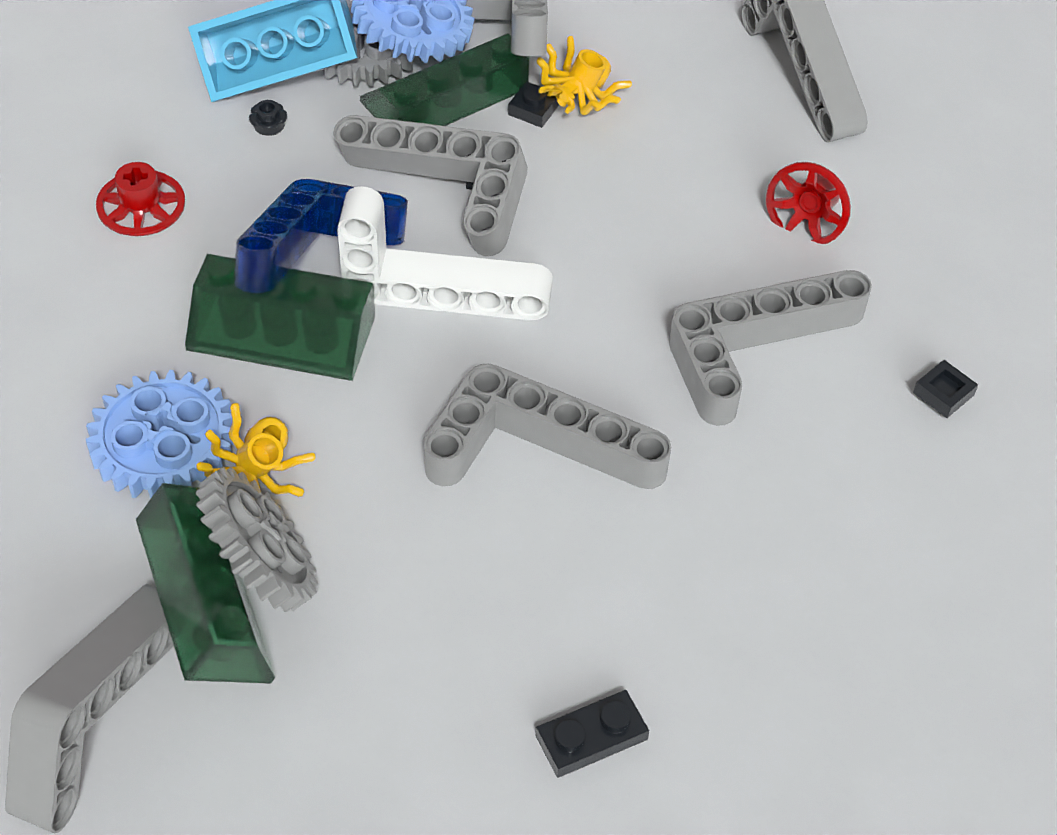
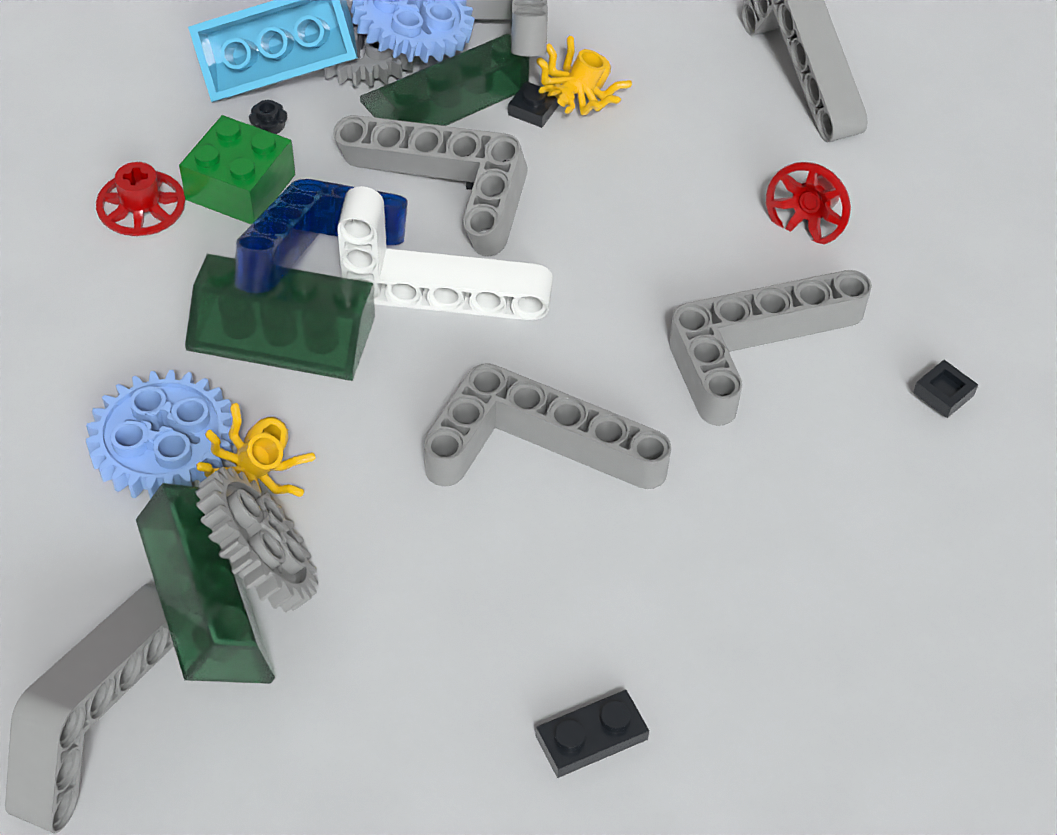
none -> green brick [179,115,296,226]

